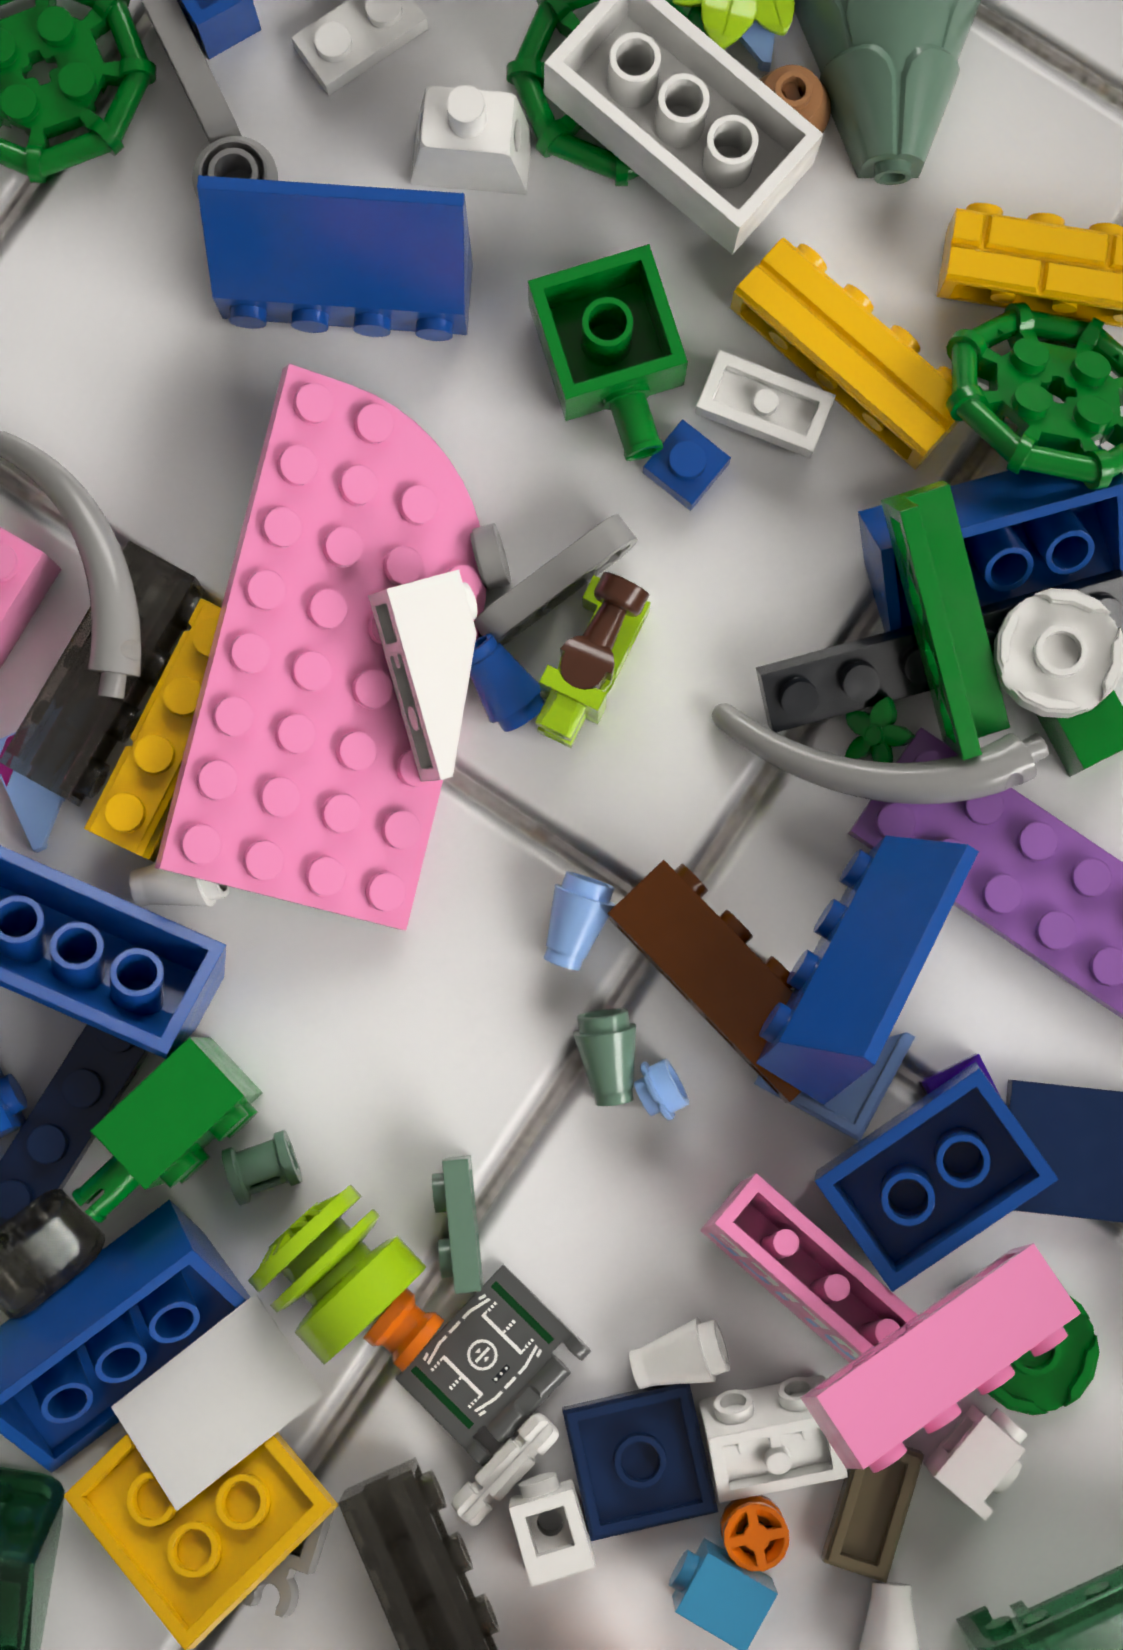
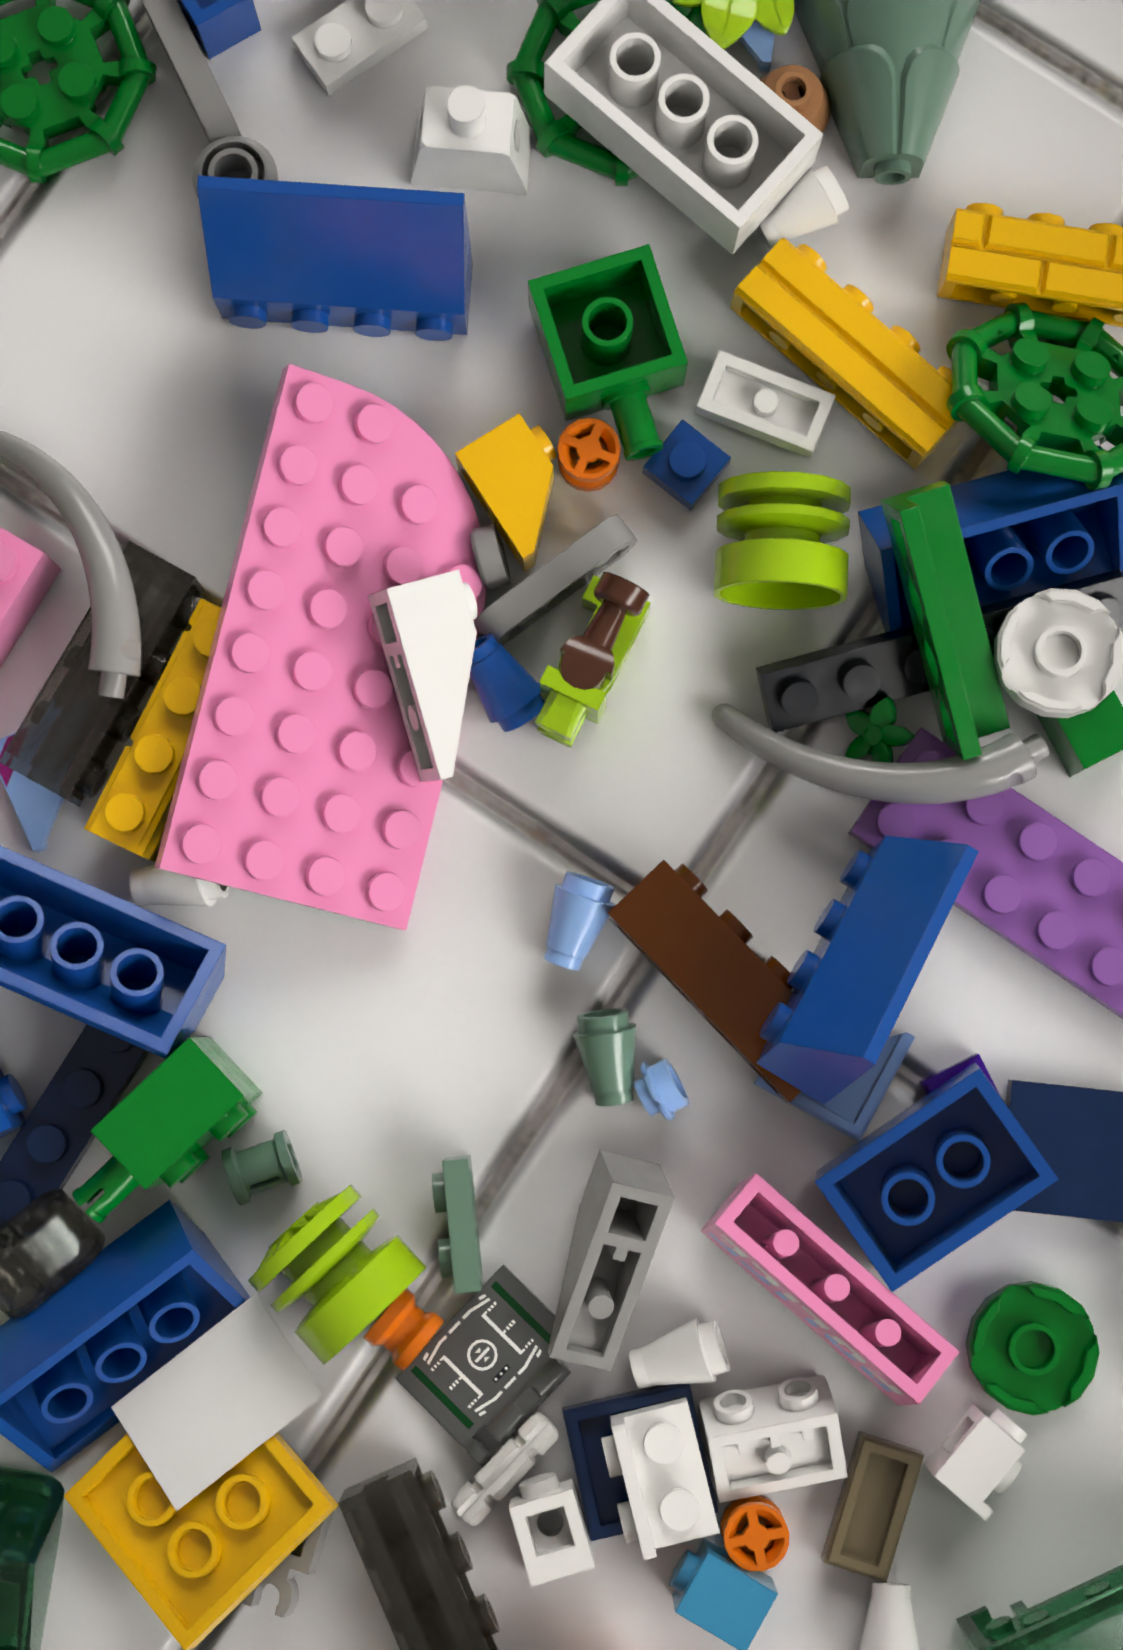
bright pink brick [800,1243,1081,1473] -> none
none -> yellow slope [455,413,557,572]
none -> light grey slope [548,1149,675,1372]
none -> orange wheel [557,418,621,492]
none -> white bracket [601,1397,720,1560]
none -> lime wheel [714,471,851,610]
none -> white cone [757,165,849,249]

